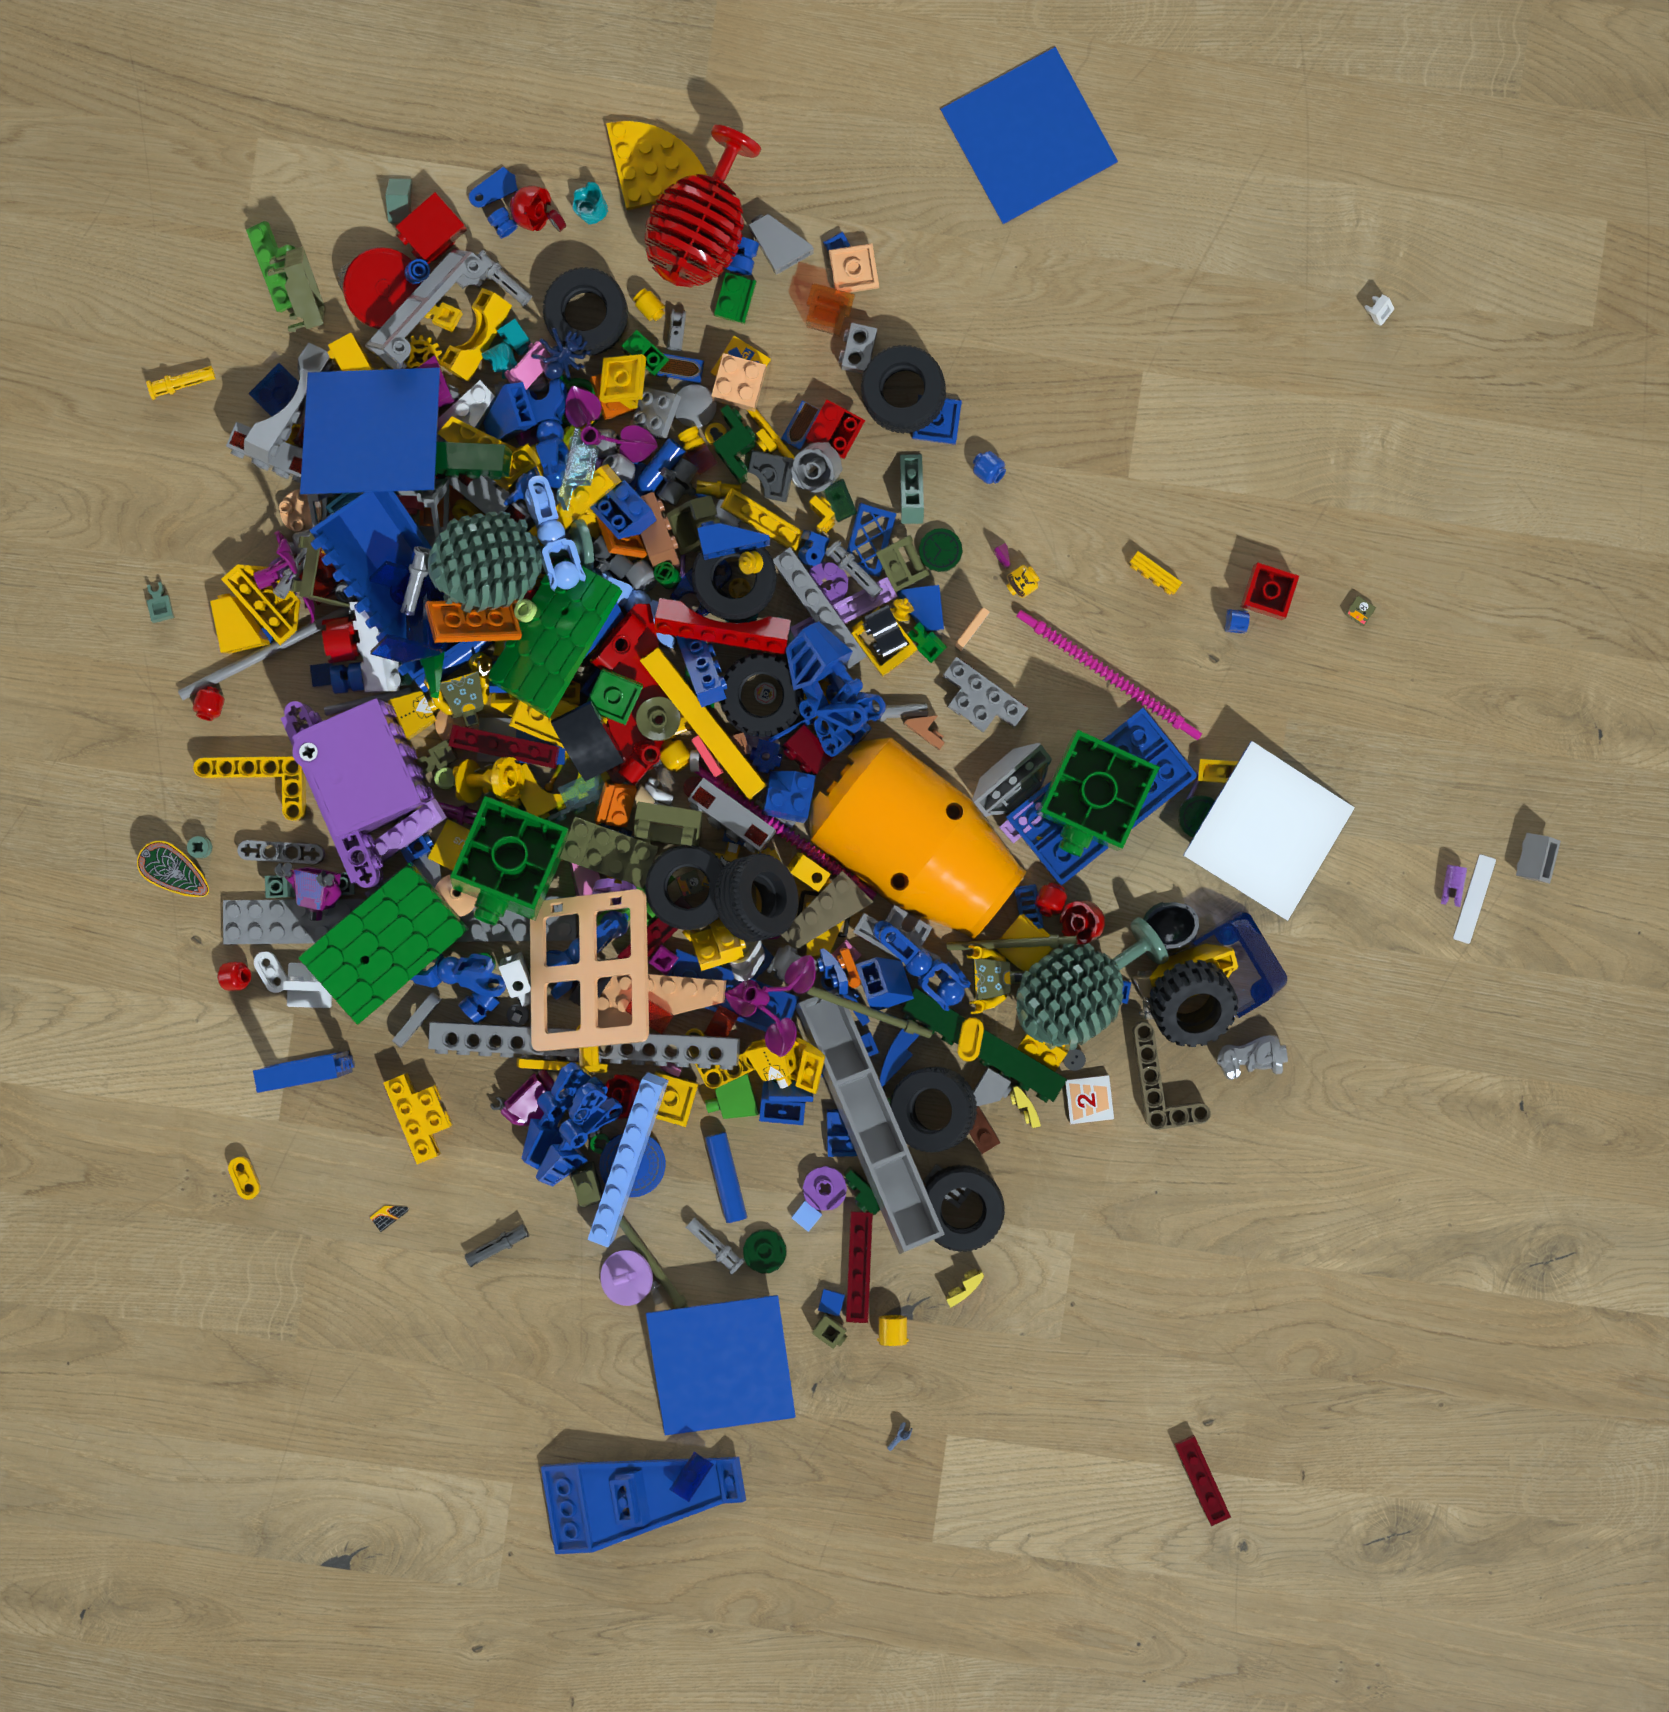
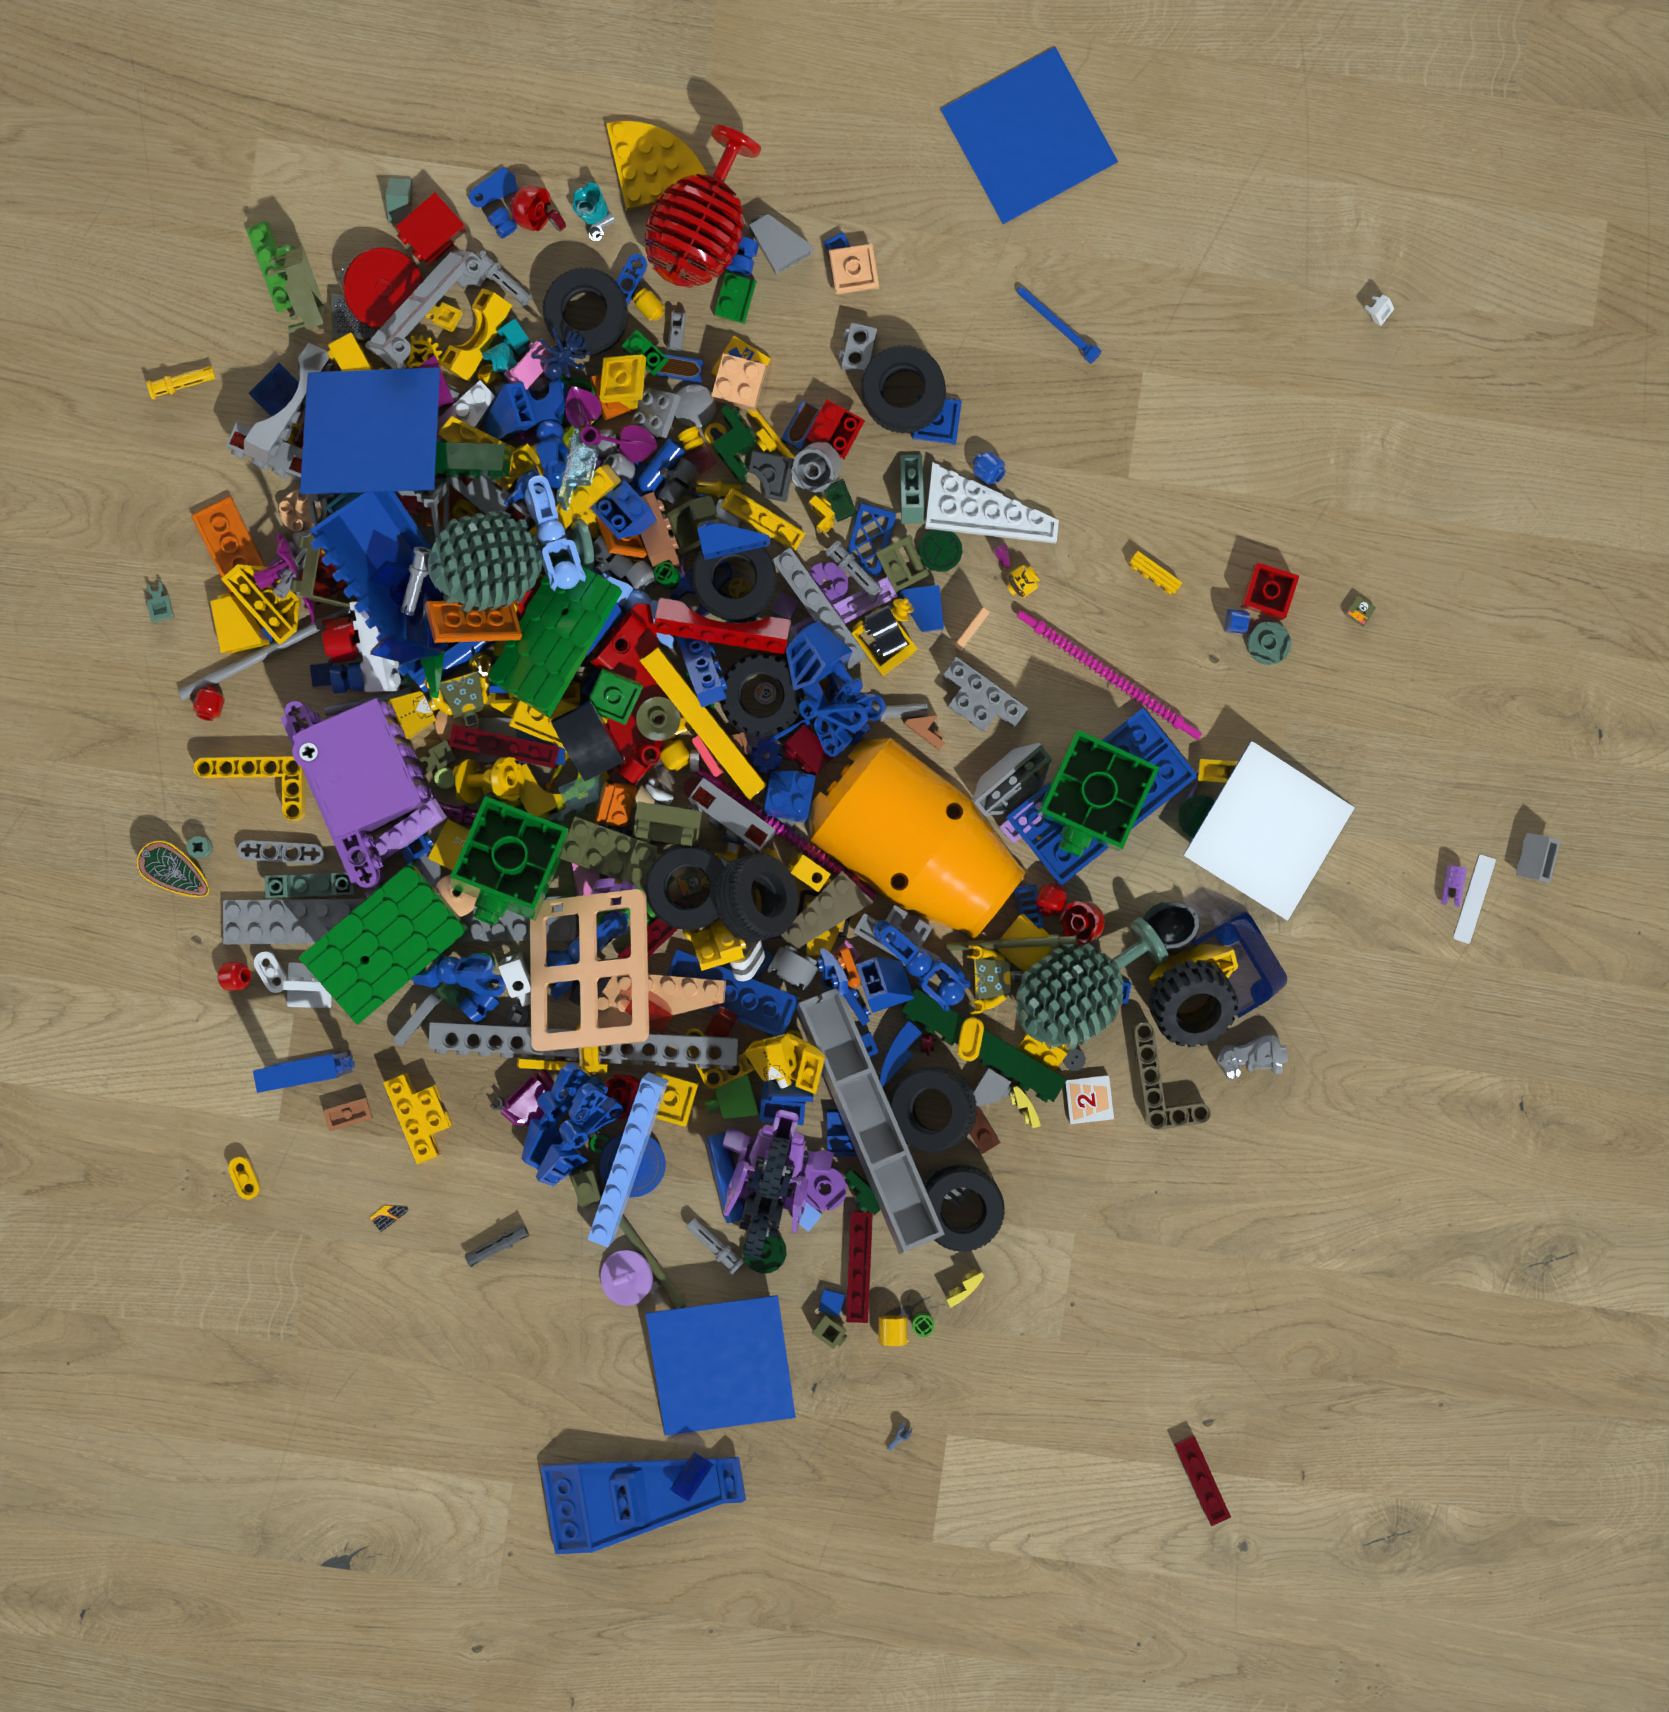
torso [274,863,342,921] -> none
light grey plate [335,581,356,603] -> none
blue wheel [404,259,430,284] -> none
yellowish green tile [514,599,537,623] -> none
magenta slope [649,944,679,975] -> none
bright pink tile [660,1062,682,1077] -> none
magenta plant [725,955,816,1057] -> none
yellow wheel [739,551,763,574] -> none
blue leg [798,530,830,566] -> none
clear orange plate [806,283,855,336] -> none
olive bar [806,986,933,1039] -> none
green plate [907,622,947,663] -> none
piece [1133,969,1154,1019] -> none
none -> orange tile [191,496,266,595]
none -> nougat plate [323,1097,373,1132]
none -> tile [331,295,377,340]
none -> clear green bracket [434,981,470,1011]
none -> yellow tile [477,364,502,387]
none -> light grey arm [589,212,615,241]
none -> blue beam [616,254,648,307]
none -> piece [722,1110,834,1260]
none -> lavender slope [770,591,800,620]
none -> bright green wheel [912,1312,934,1337]
none -> dark red plate [921,1033,936,1056]
none -> white wing [925,462,1059,544]
none -> blue piece [1017,287,1102,364]
none -> sand green tile [1246,621,1291,665]

